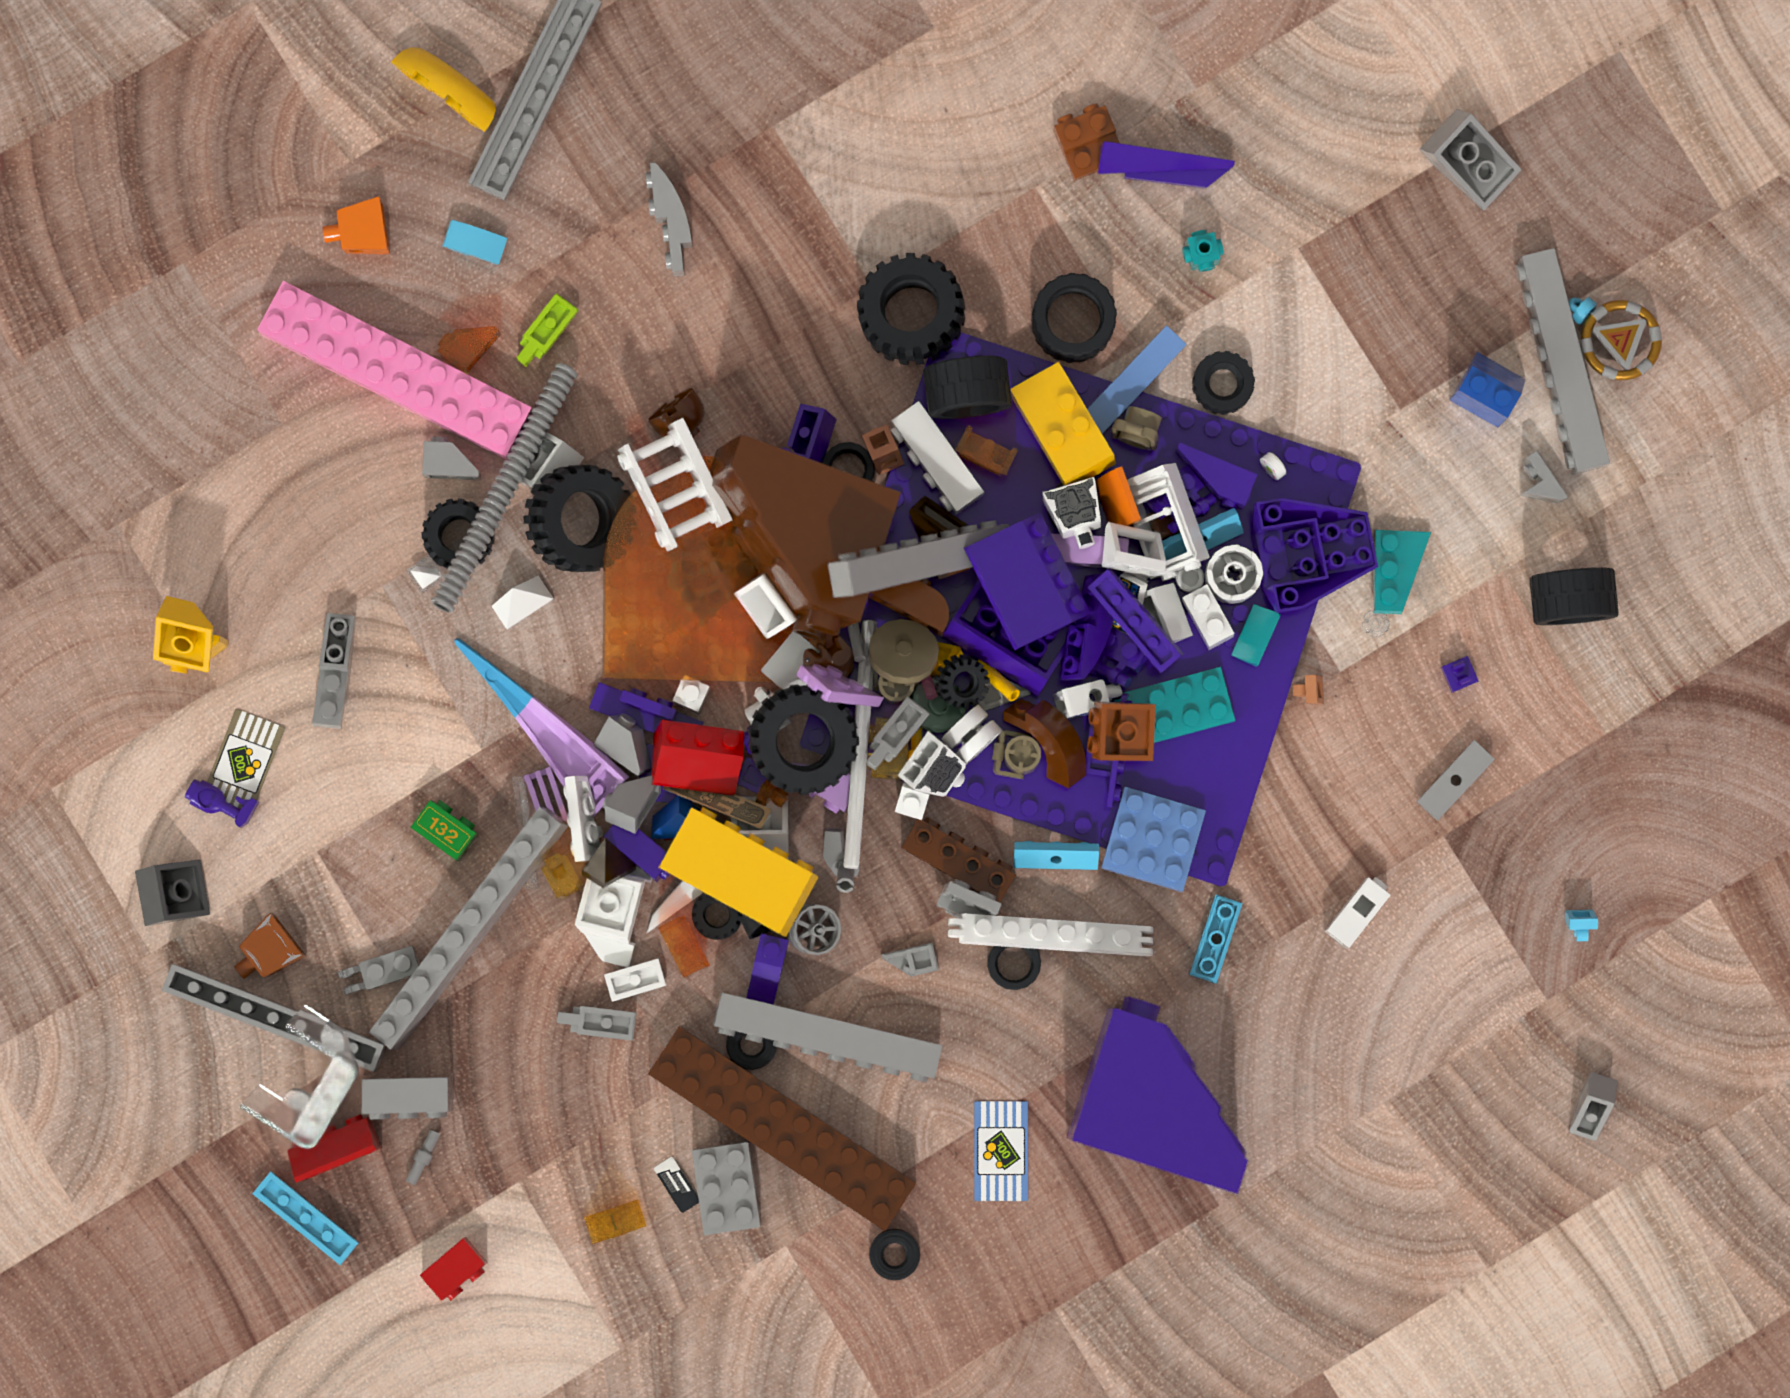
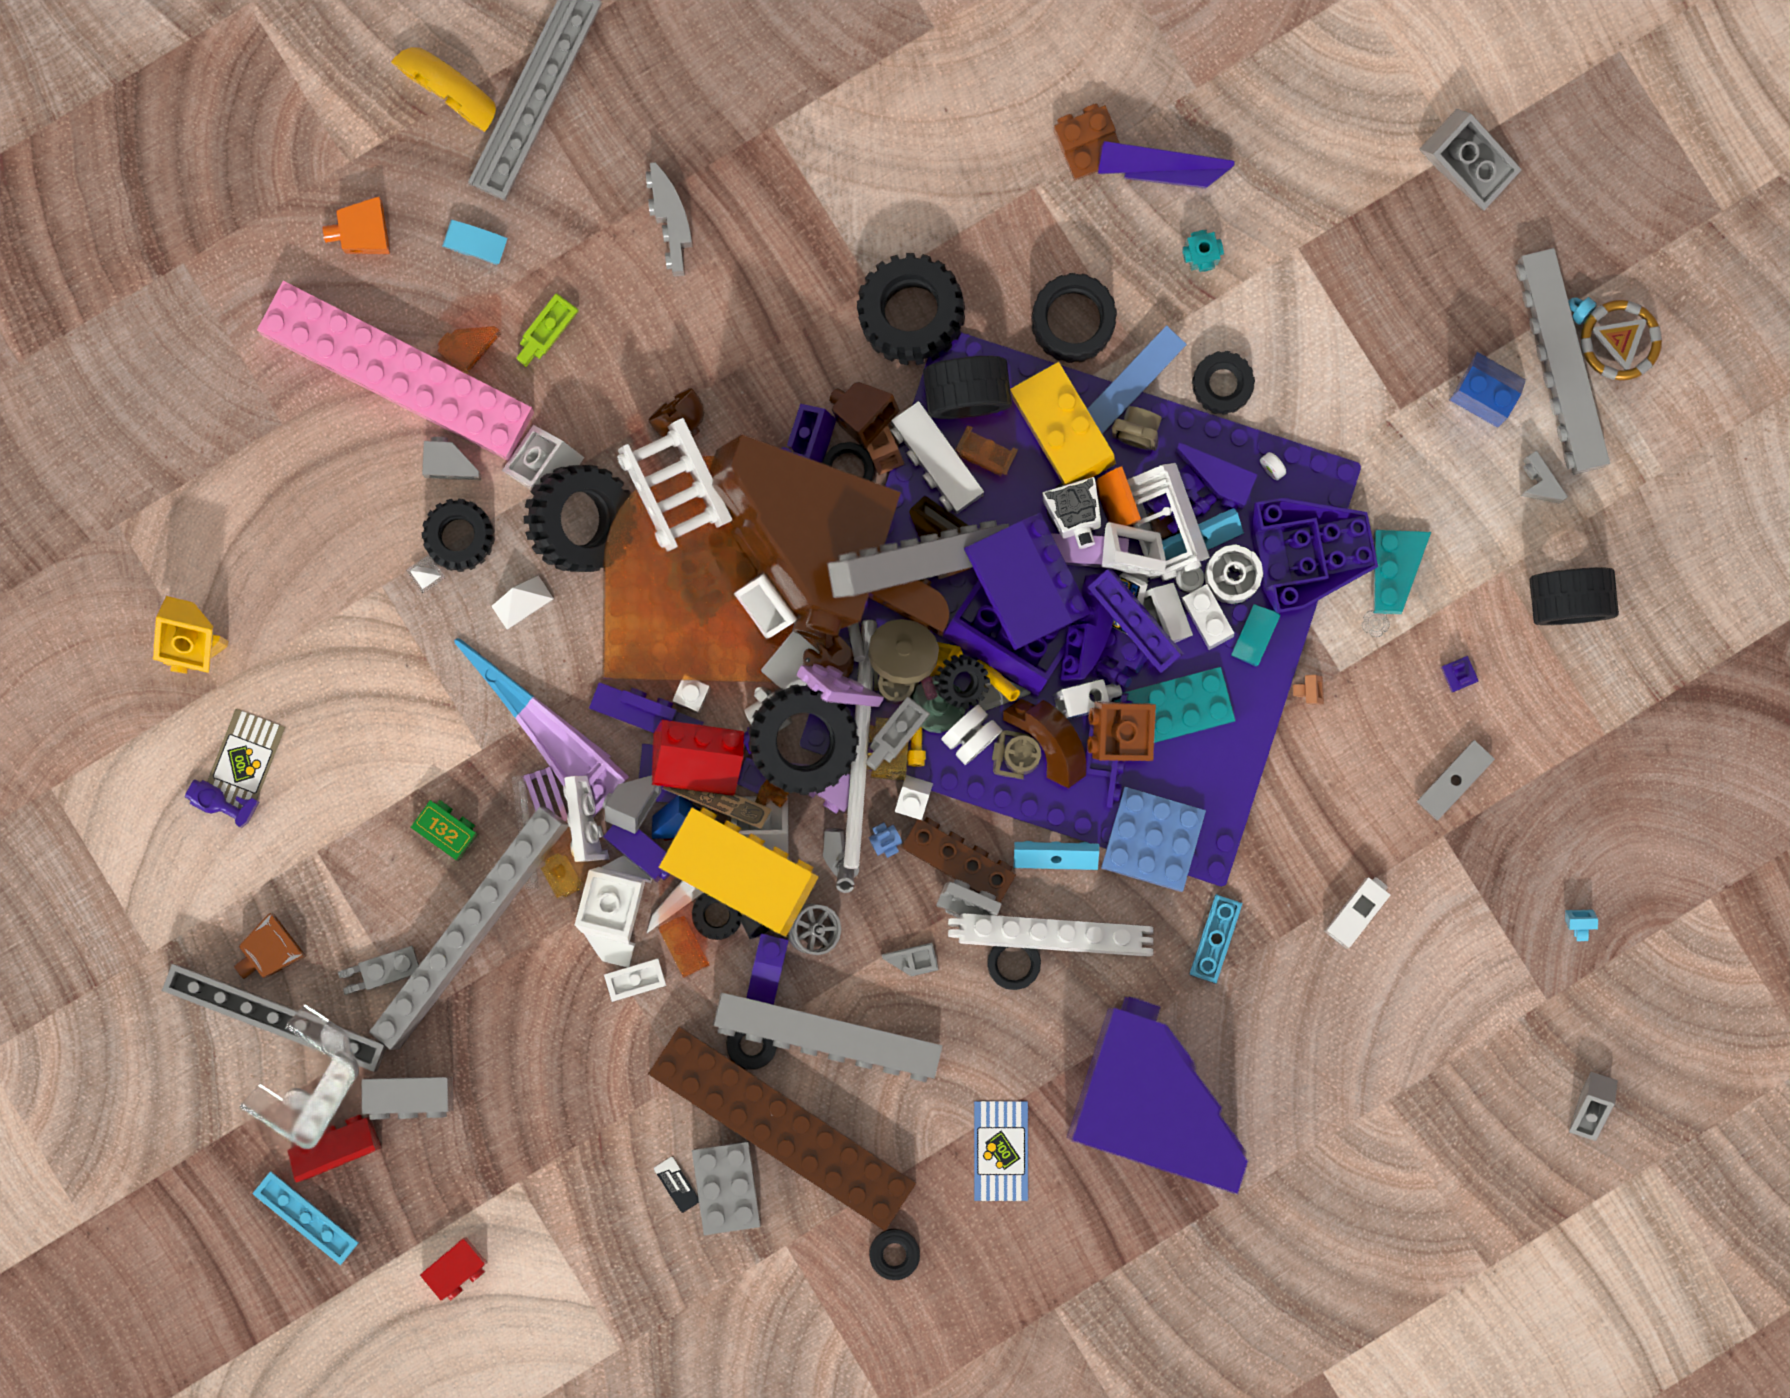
dark grey slope [135,859,210,926] -> none
light grey slope [312,613,356,729] -> none
light grey bar [405,1129,441,1186] -> none
light grey piece [431,363,578,613] -> none
light grey hinge [557,1006,637,1041] -> none
dark brown slope [581,838,637,888] -> none
clear yellow slope [584,1199,647,1244] -> none
light grey slope [593,714,652,776] -> none
white torso [898,732,966,797] -> none
none -> reddish brown torso [829,382,900,448]
none -> medium blue gear [868,822,903,858]

